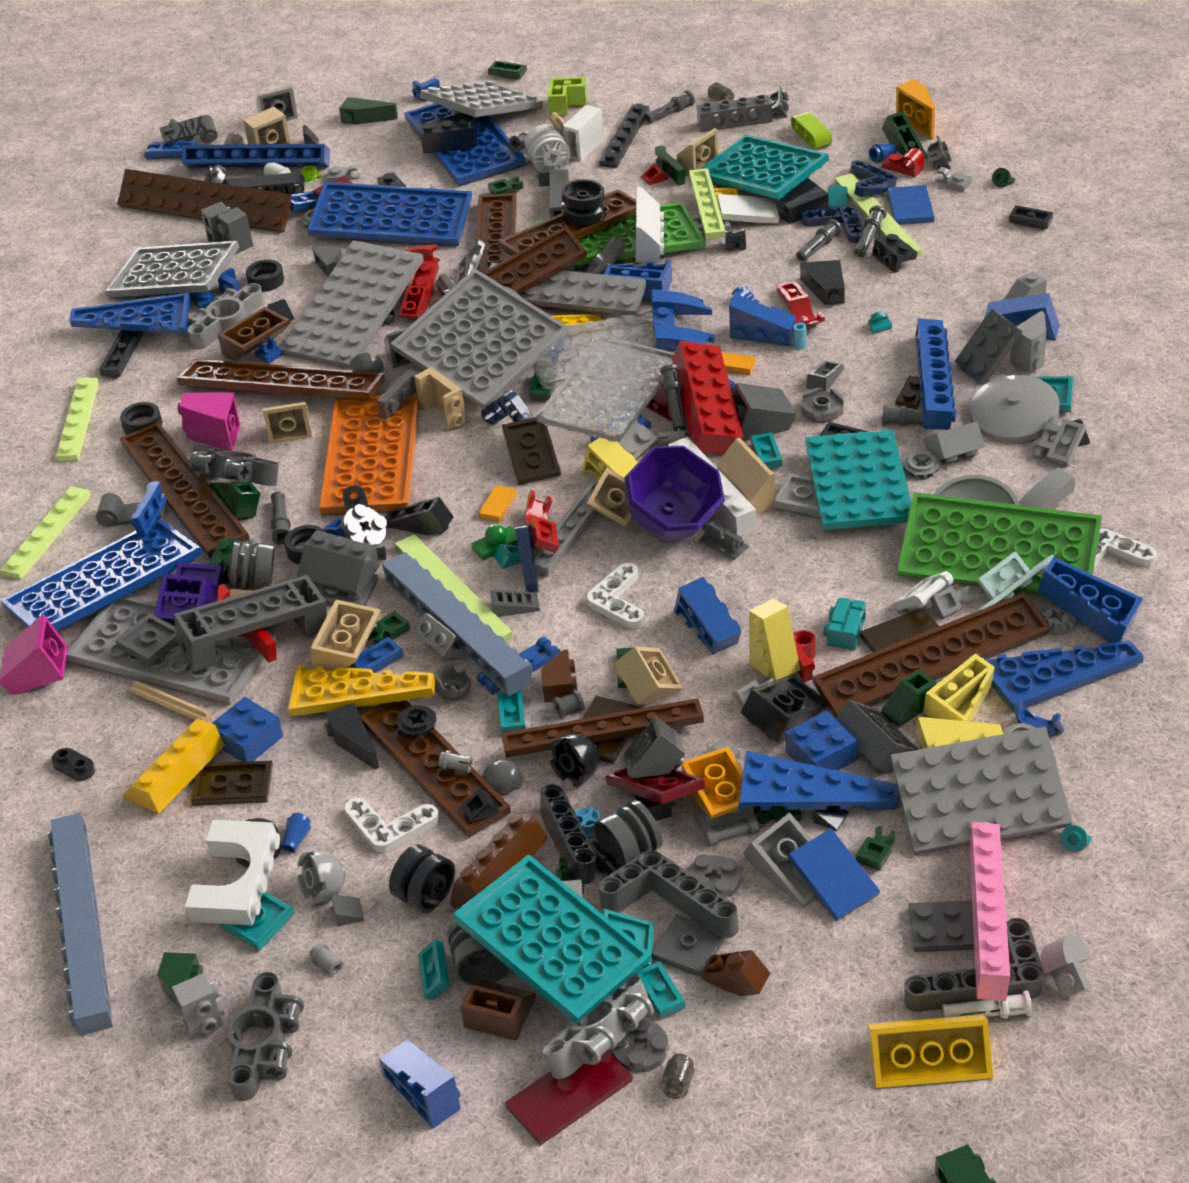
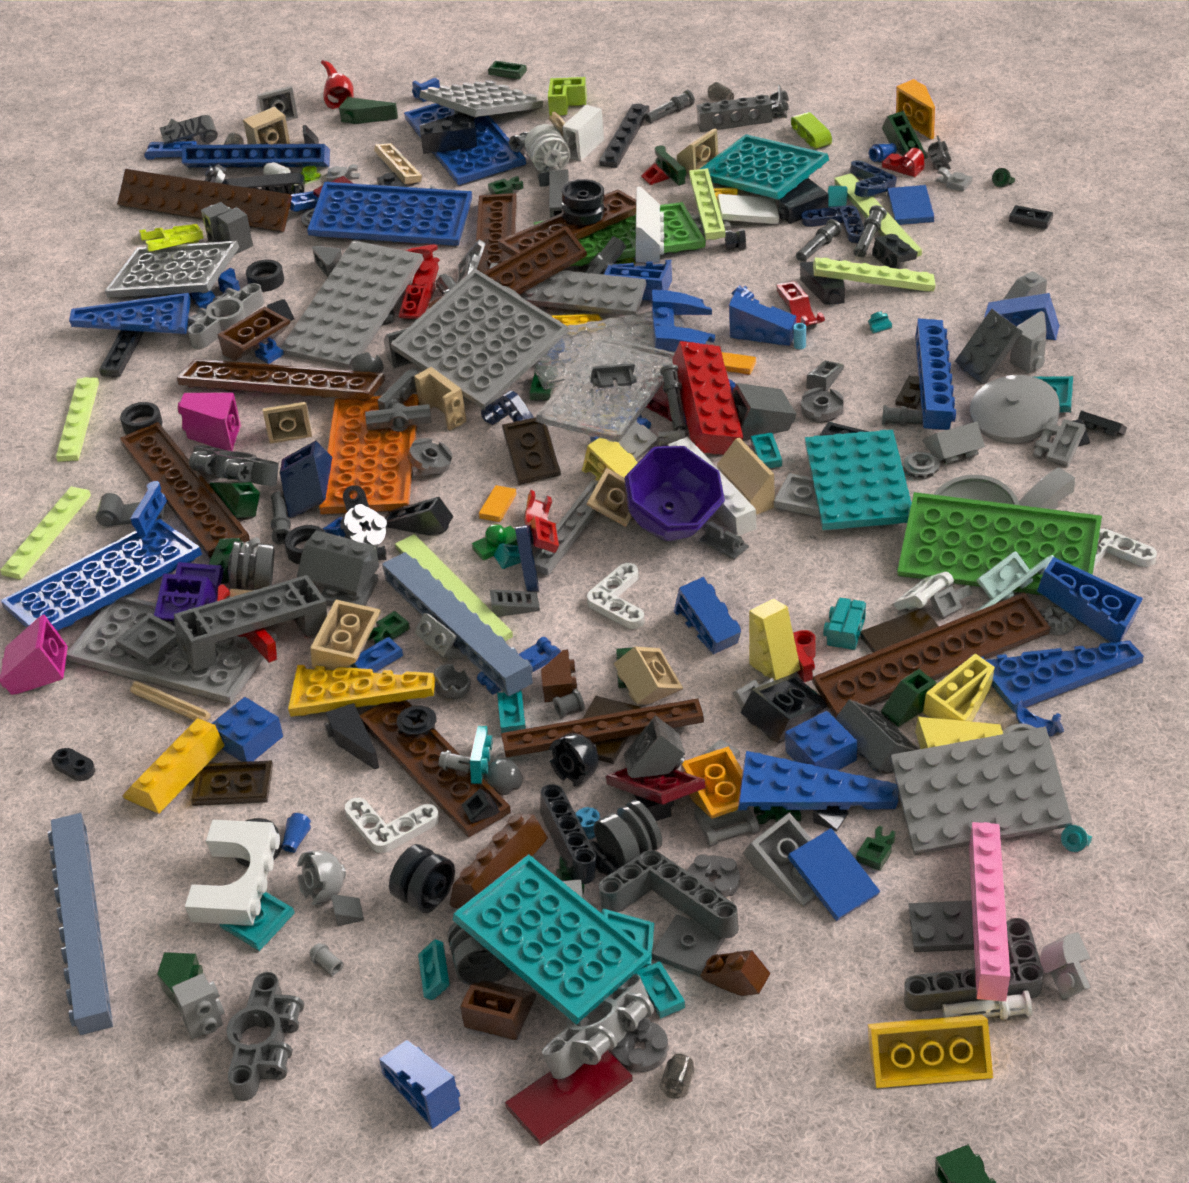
none -> neon yellow wing [139,224,204,252]
none -> dark blue slope [279,440,333,518]
none -> red piece [321,60,354,109]
none -> dark grey piece [365,403,432,432]
none -> tan plate [374,143,422,185]
none -> flat silver plate [407,438,452,476]
none -> teal plate [470,726,493,784]
none -> dark grey hinge [590,363,637,389]
none -> yellowish green plate [813,257,936,292]
none -> black plate [1078,410,1127,437]

